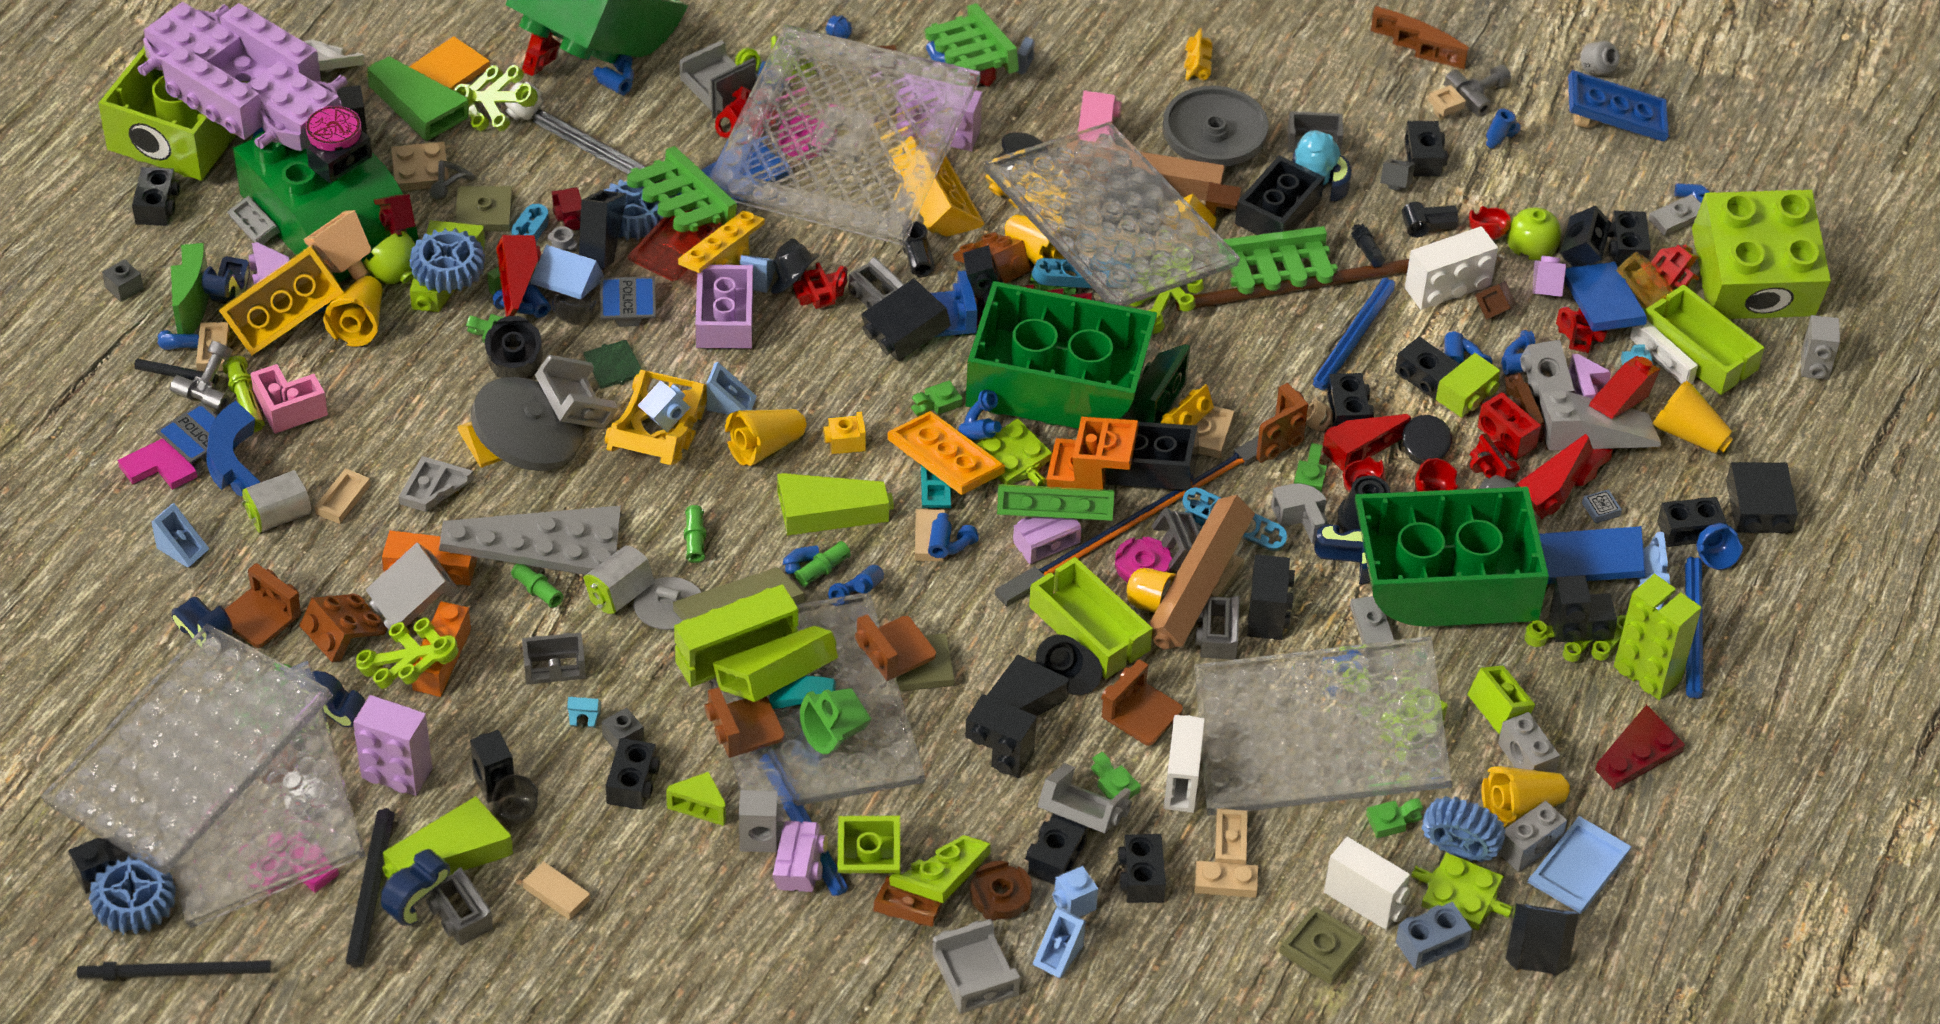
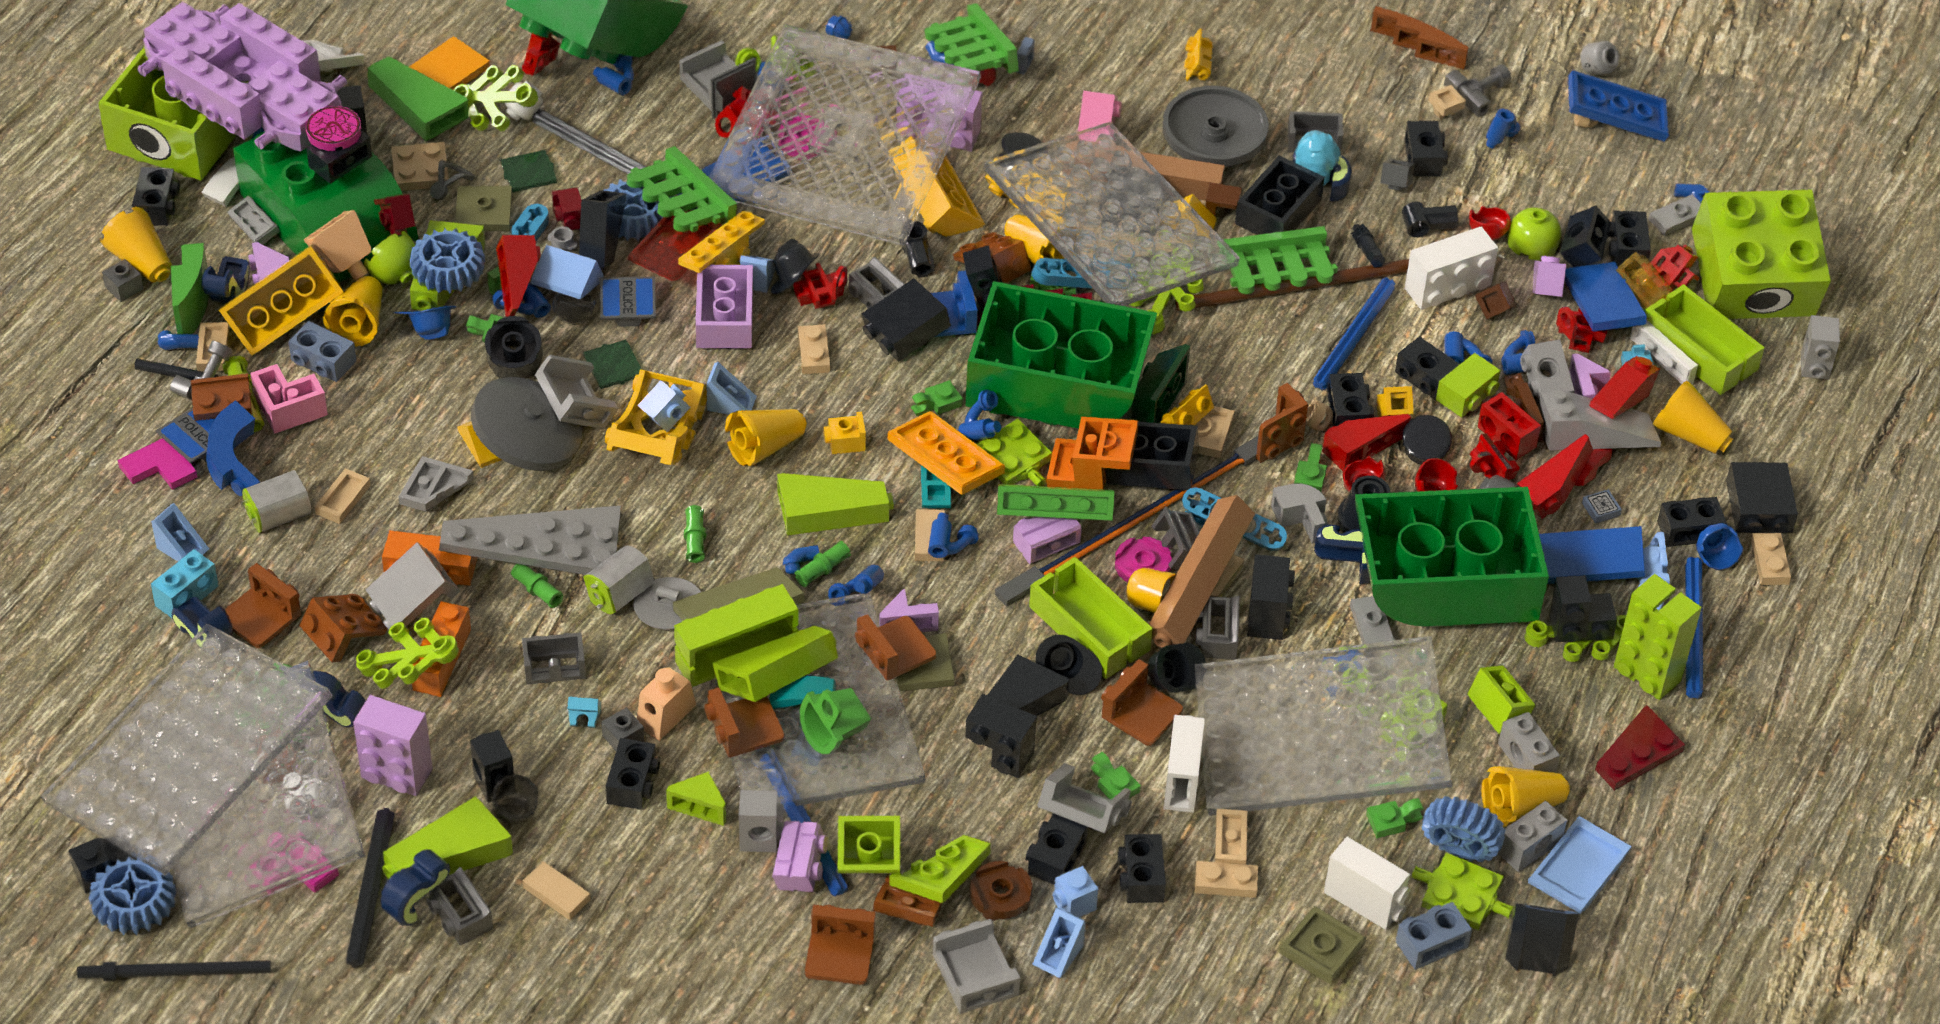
none -> yellow cone [100,207,172,282]
none -> medium azure brick [151,549,219,618]
none -> dark orange plate [191,373,252,421]
none -> white slope [201,157,239,207]
none -> sand blue brick [288,321,356,382]
none -> blue piece [394,306,456,340]
none -> clear green piece [500,150,557,193]
none -> light nougat torso [637,667,696,741]
none -> tan plate [798,324,830,374]
none -> dark orange bracket [805,905,876,985]
none -> lavender slope [879,589,939,632]
none -> black piece [1147,643,1207,693]
none -> yellow brick [1376,386,1414,417]
none -> tan plate [1751,533,1791,585]

